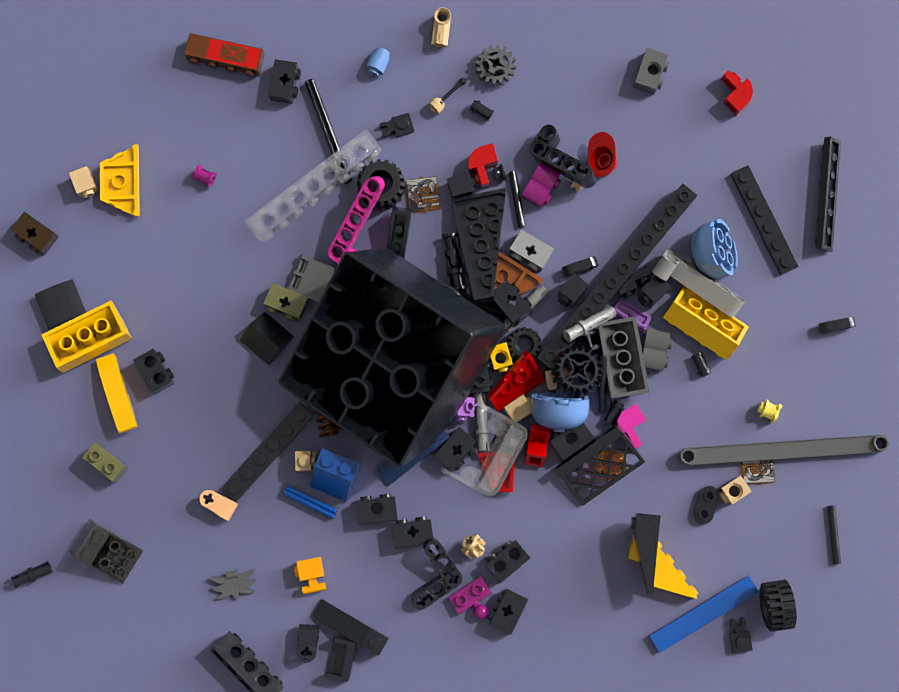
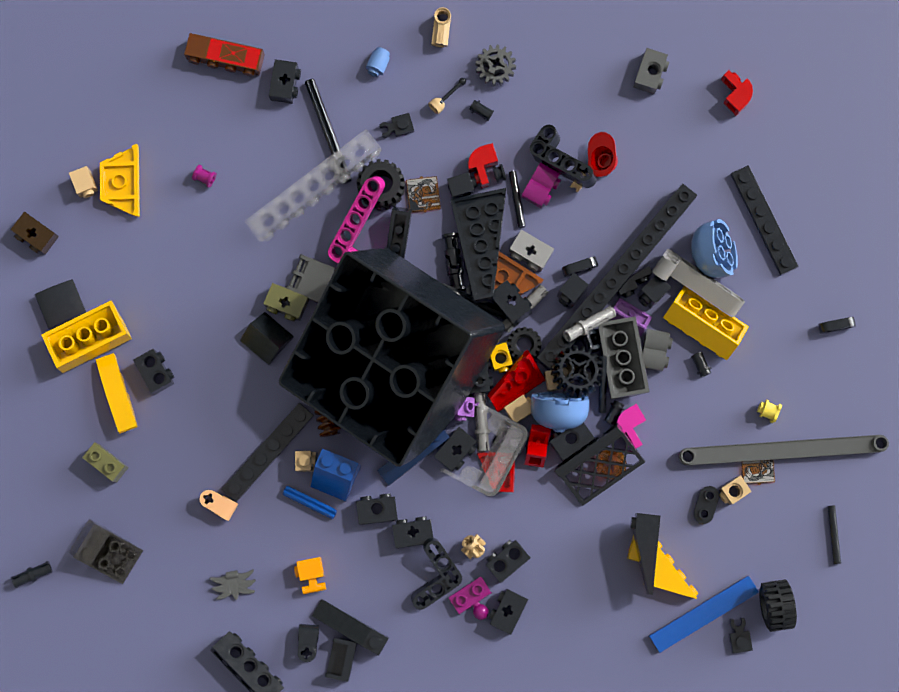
black plate [815,136,841,252] -> none

